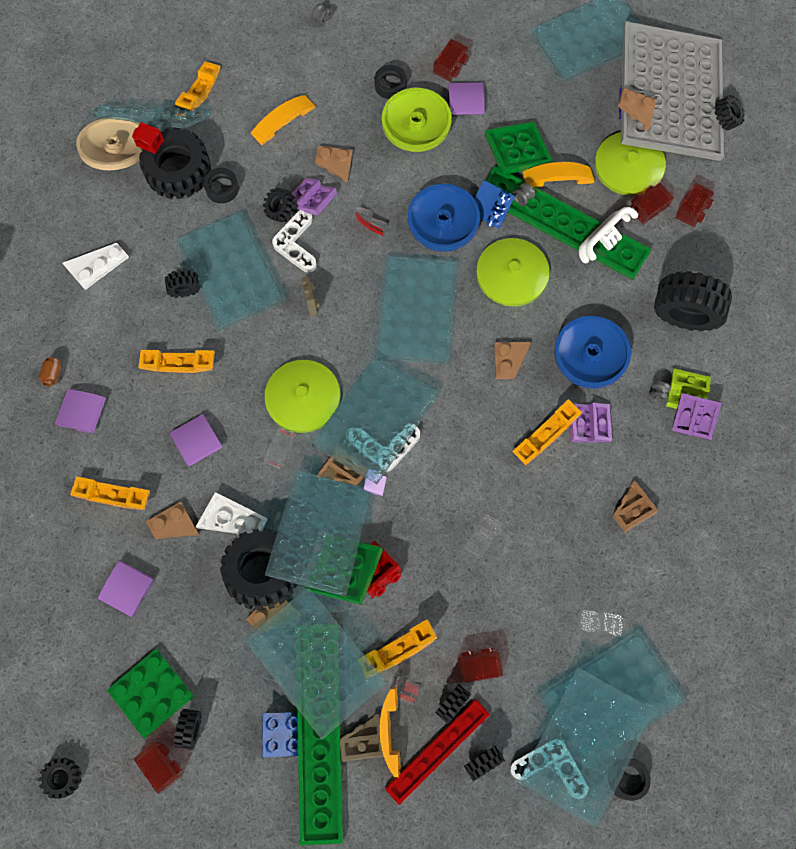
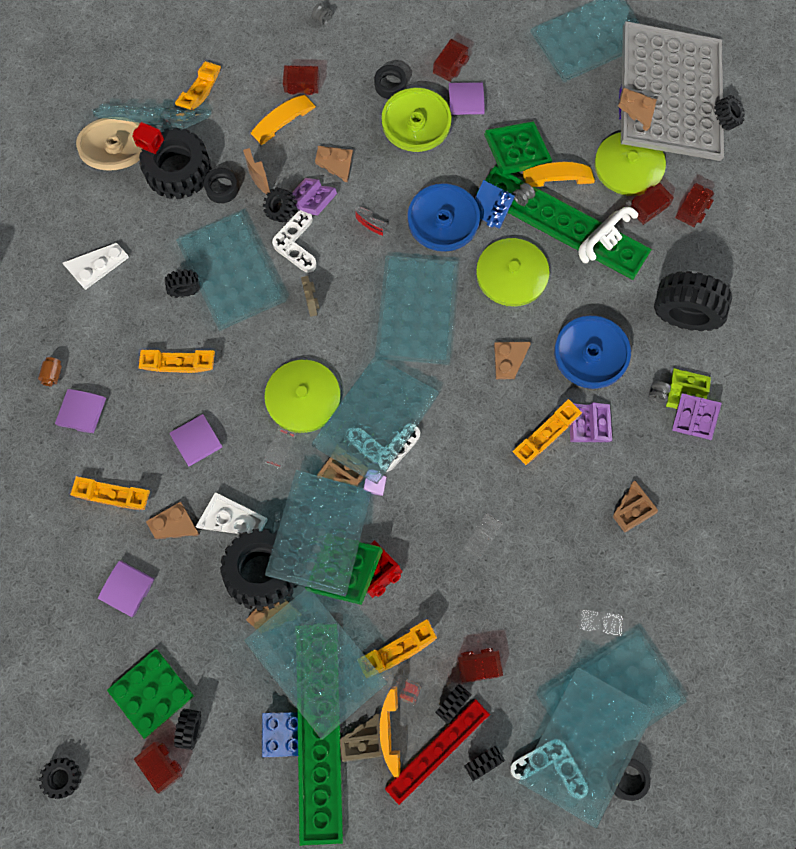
none -> medium nougat slope [243,148,270,194]
none -> clear red brick [283,65,320,95]

